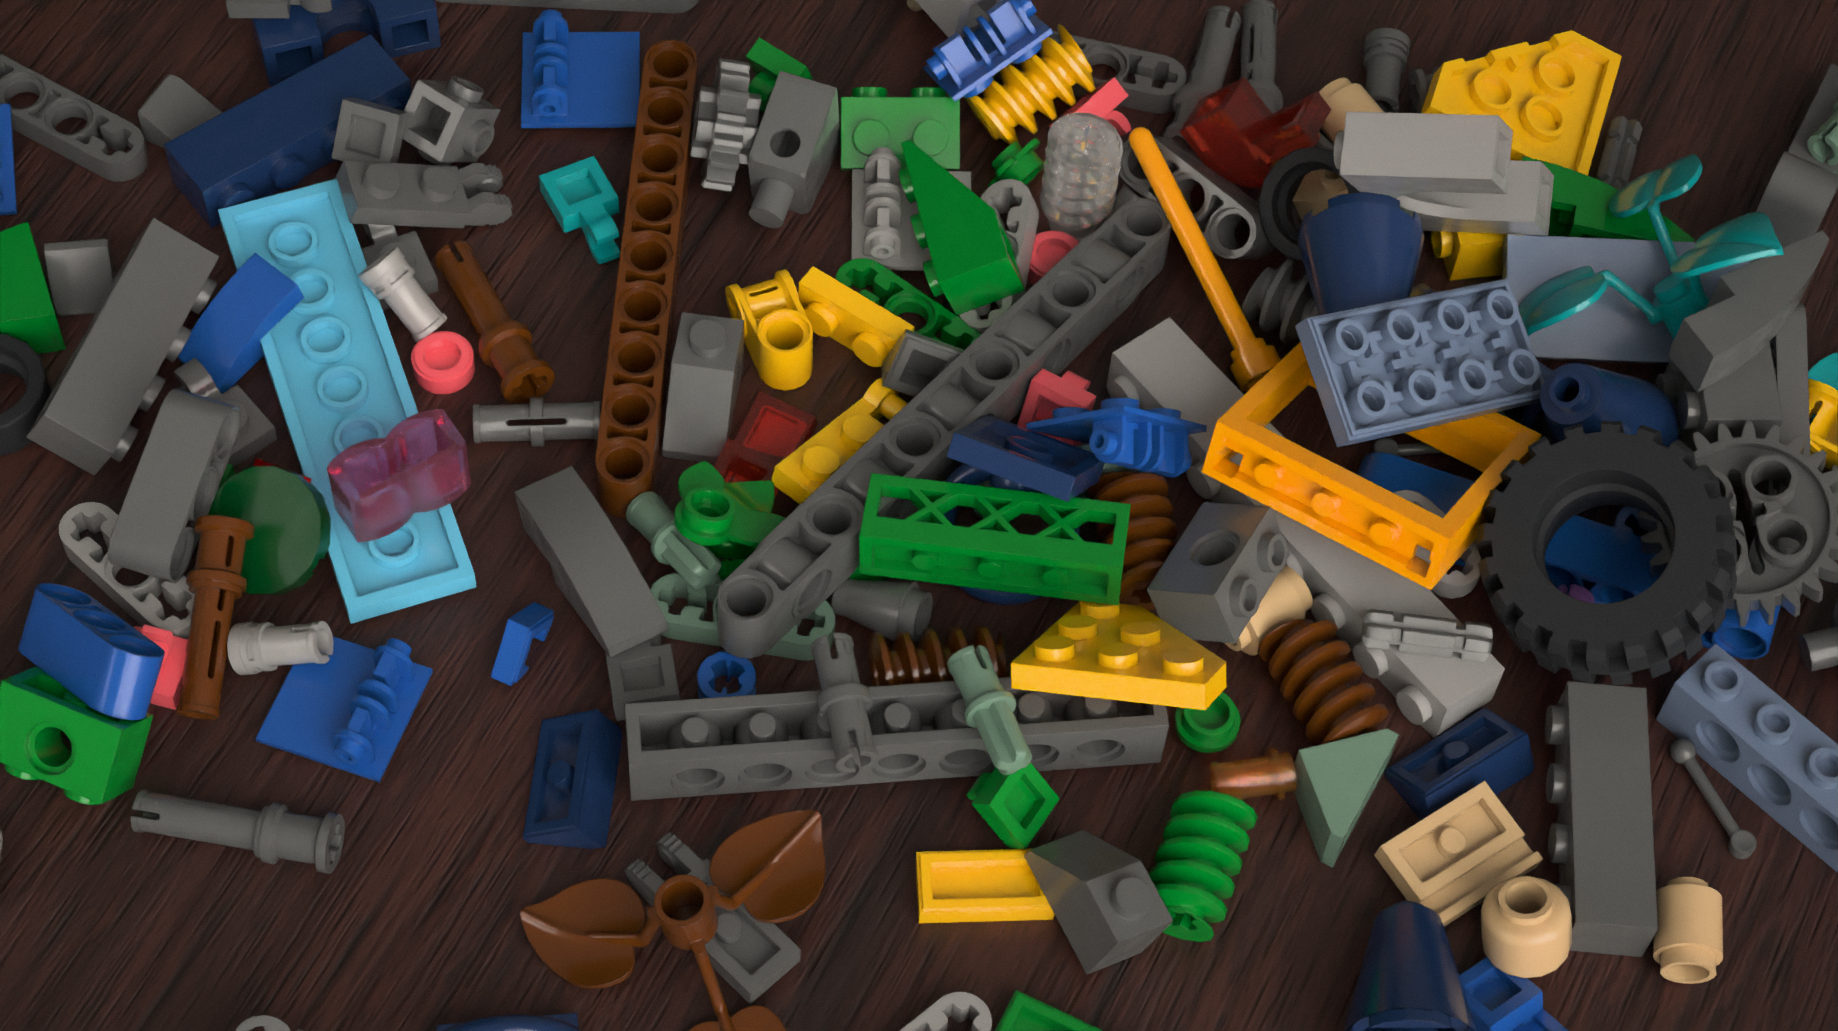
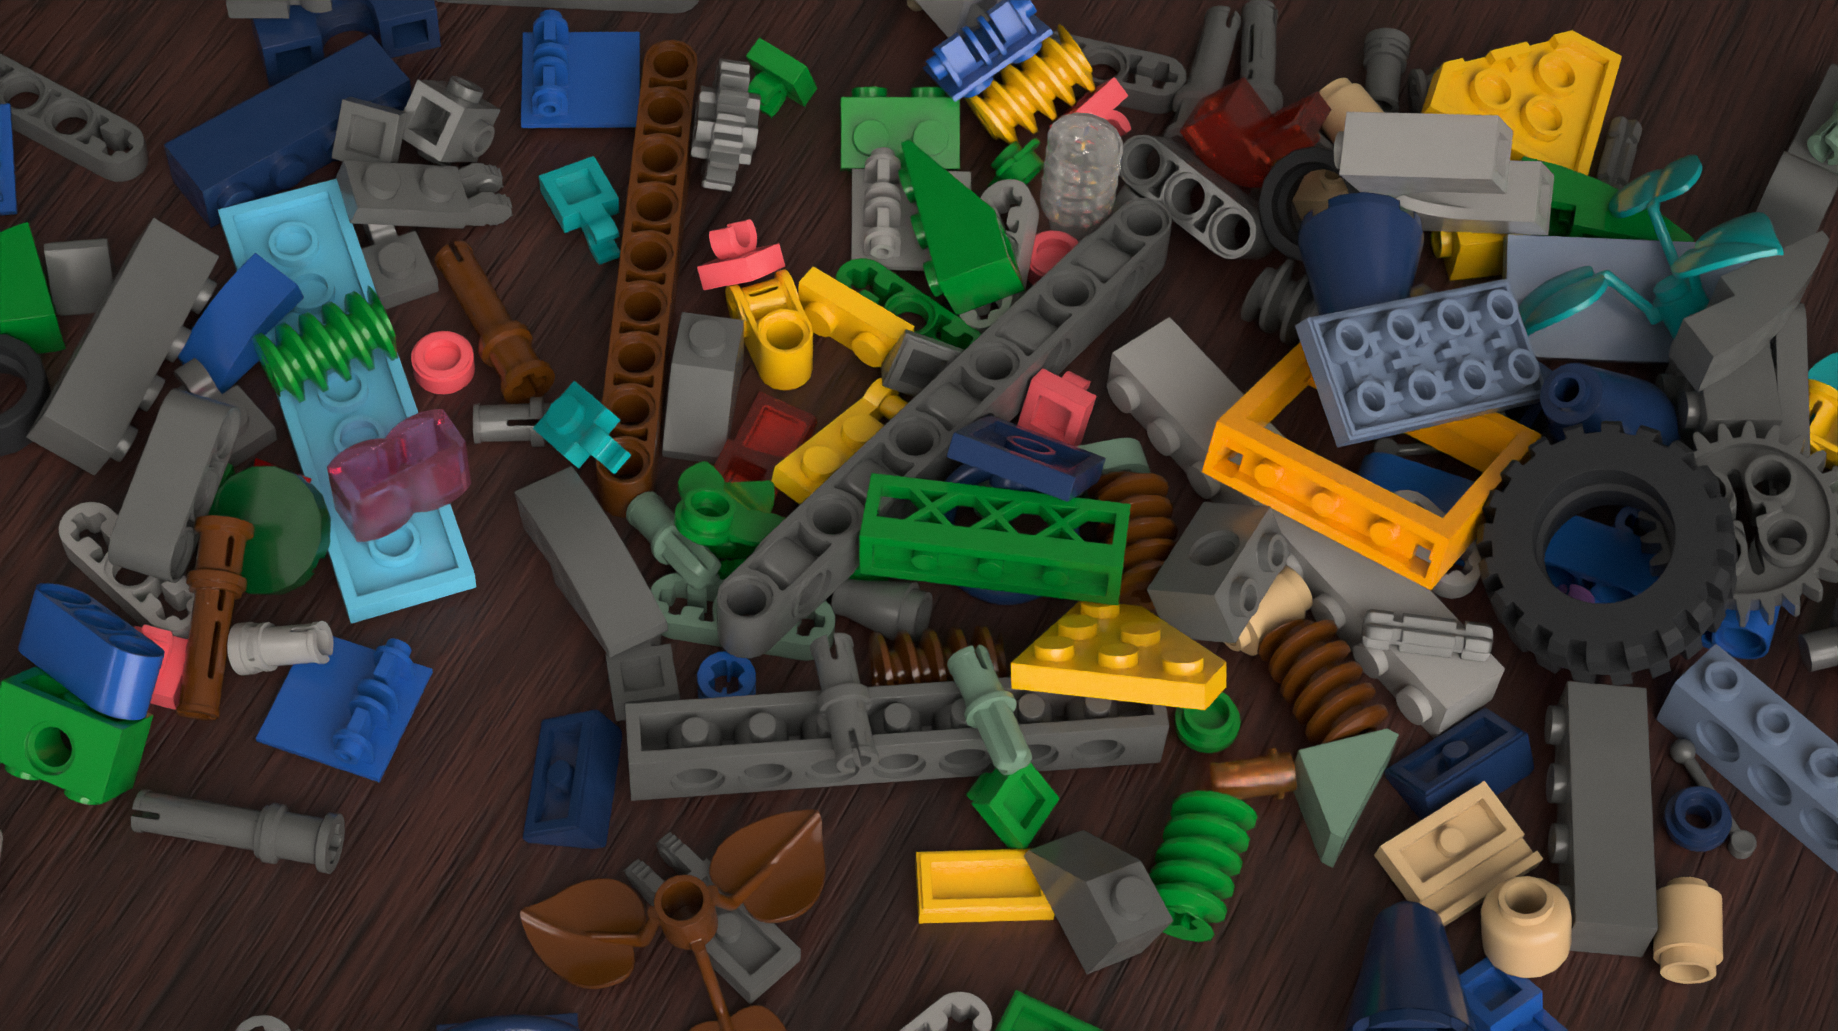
dark grey slope [138,73,223,149] -> none
light grey pin [358,246,448,342] -> none
blue tile [491,602,554,686] -> none
dark grey torso [748,71,840,228] -> none
blue hinge [1026,398,1207,478] -> none
light orange piece [1129,127,1281,391] -> none
none -> green piece [252,285,398,403]
none -> teal plate [533,380,631,474]
none -> coral tile [697,219,785,290]
none -> dark blue plate [1663,786,1732,852]

